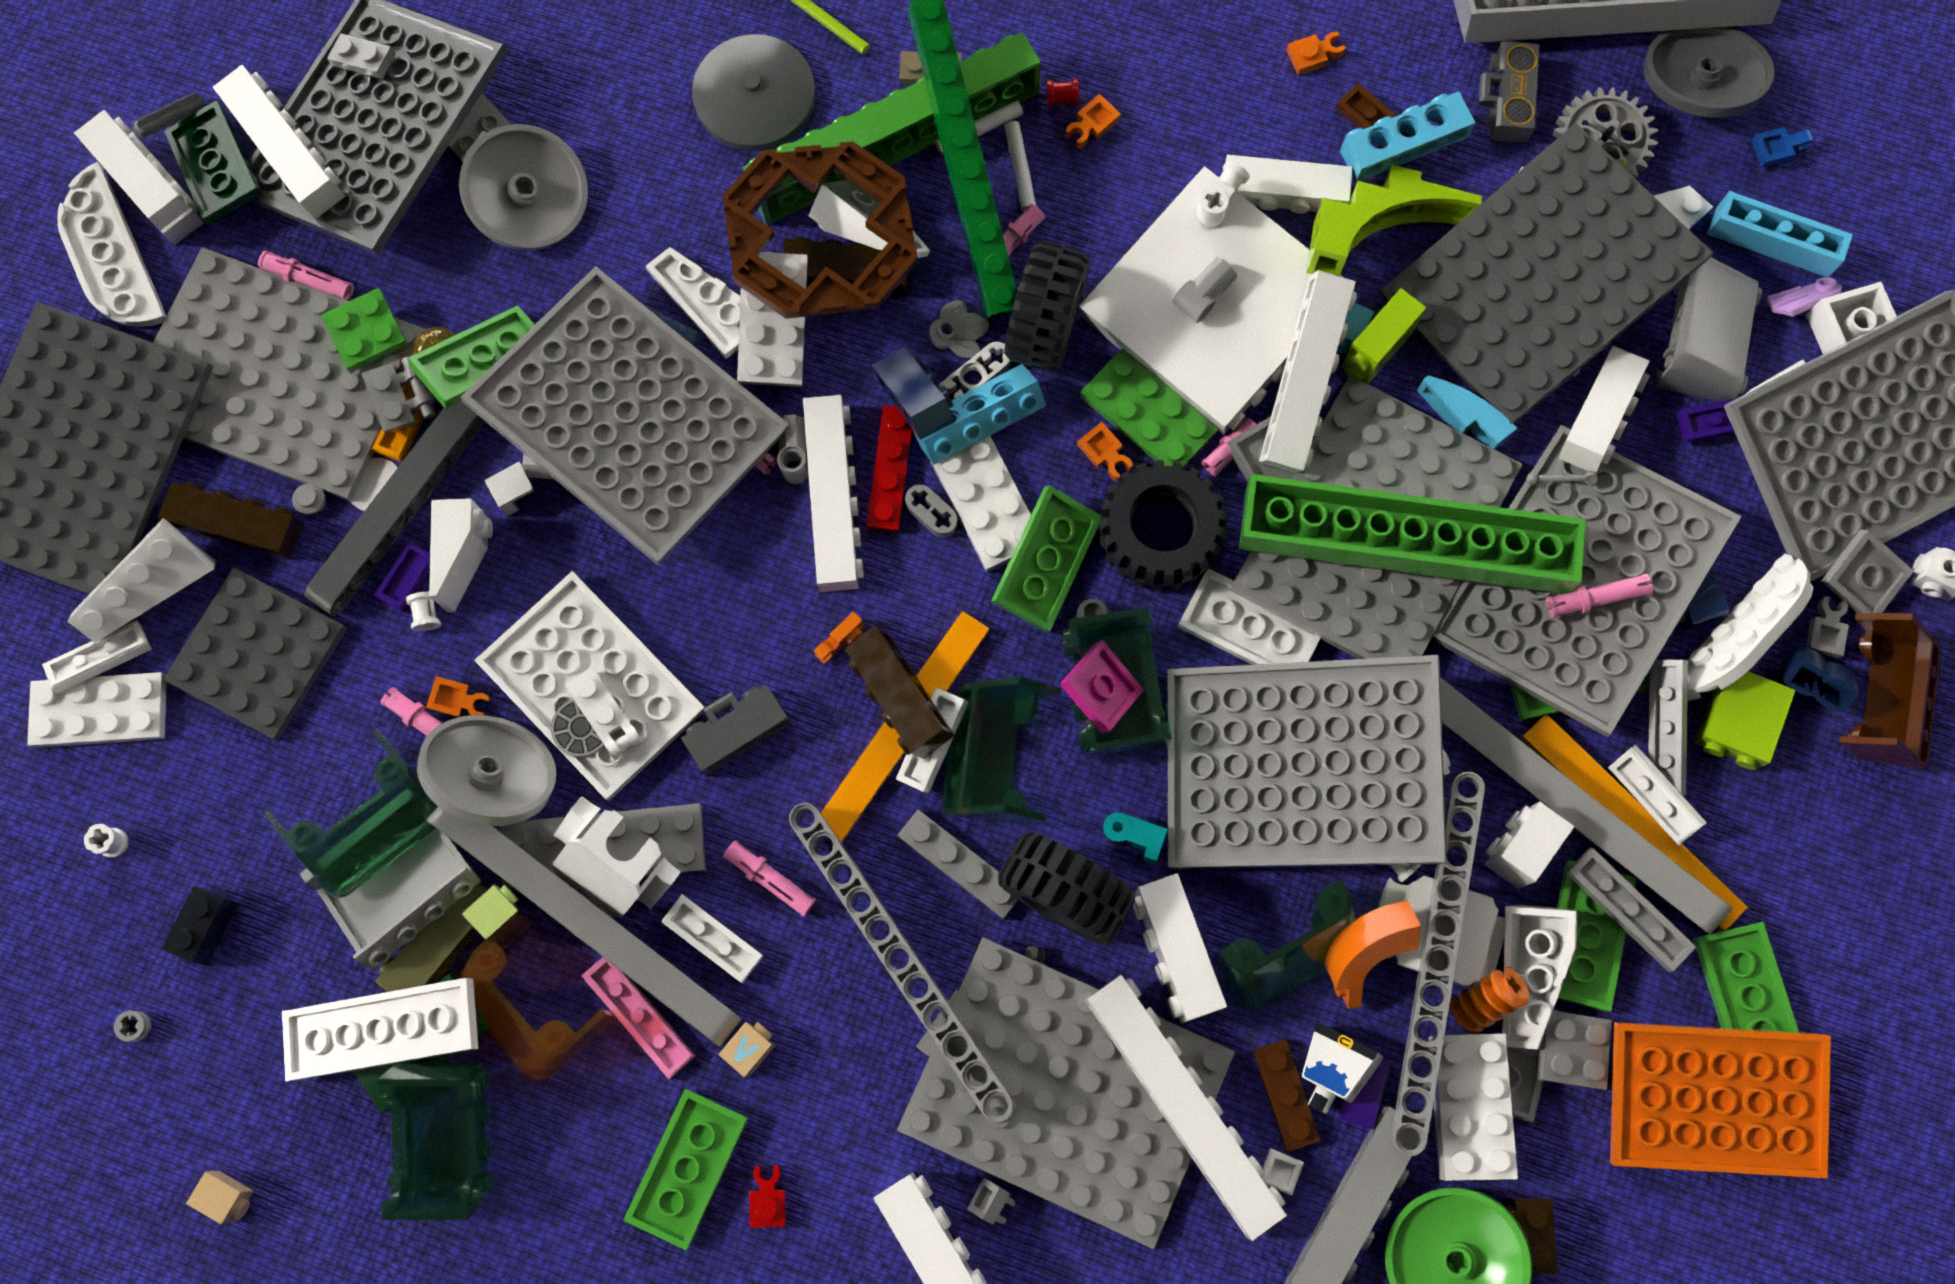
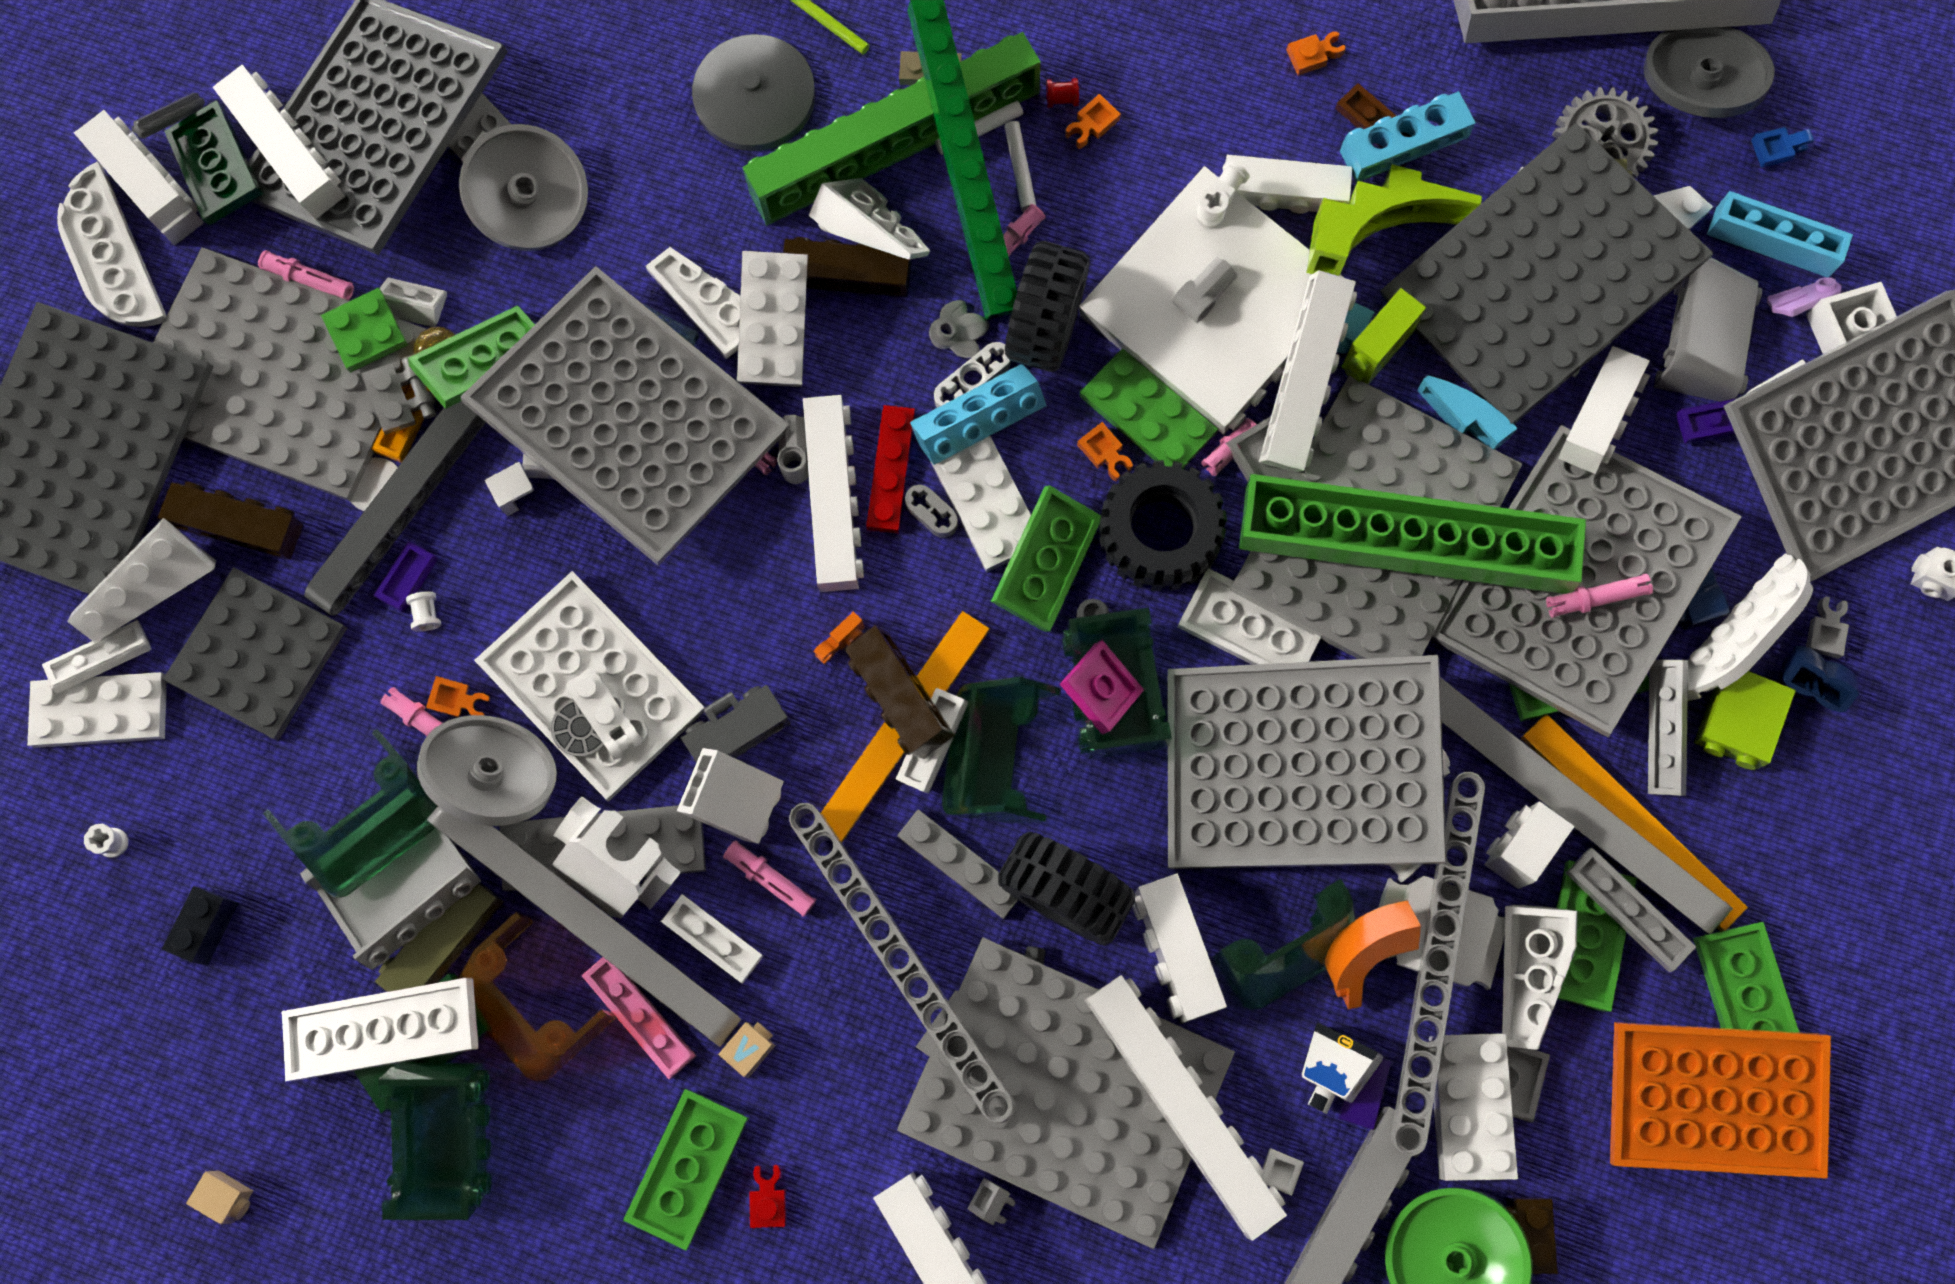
light grey bush [114,1010,152,1042] -> none
light grey plate [292,483,326,515] -> none
light grey plate [327,33,396,79] -> none
white slope [429,498,493,612] -> none
yellowish green brick [462,884,519,939] -> none
reddish brown plate [723,141,918,319] -> none
dark blue brick [872,347,954,440] -> none
teal leg [1103,812,1168,865] -> none
reddish brown plate [1252,1039,1320,1152] -> none
orange piece [1449,967,1529,1033] -> none
dark grey piece [1478,41,1539,144] -> none
light grey hinge [1526,471,1598,485] -> none
light grey plate [1536,1010,1612,1090] -> none
white tile [1608,745,1707,845] -> none
light grey plate [1821,530,1914,613] -> none
reddish brown windscreen [1839,613,1941,769] -> none
none -> white slope [380,278,447,327]
none -> white brick [677,748,784,844]

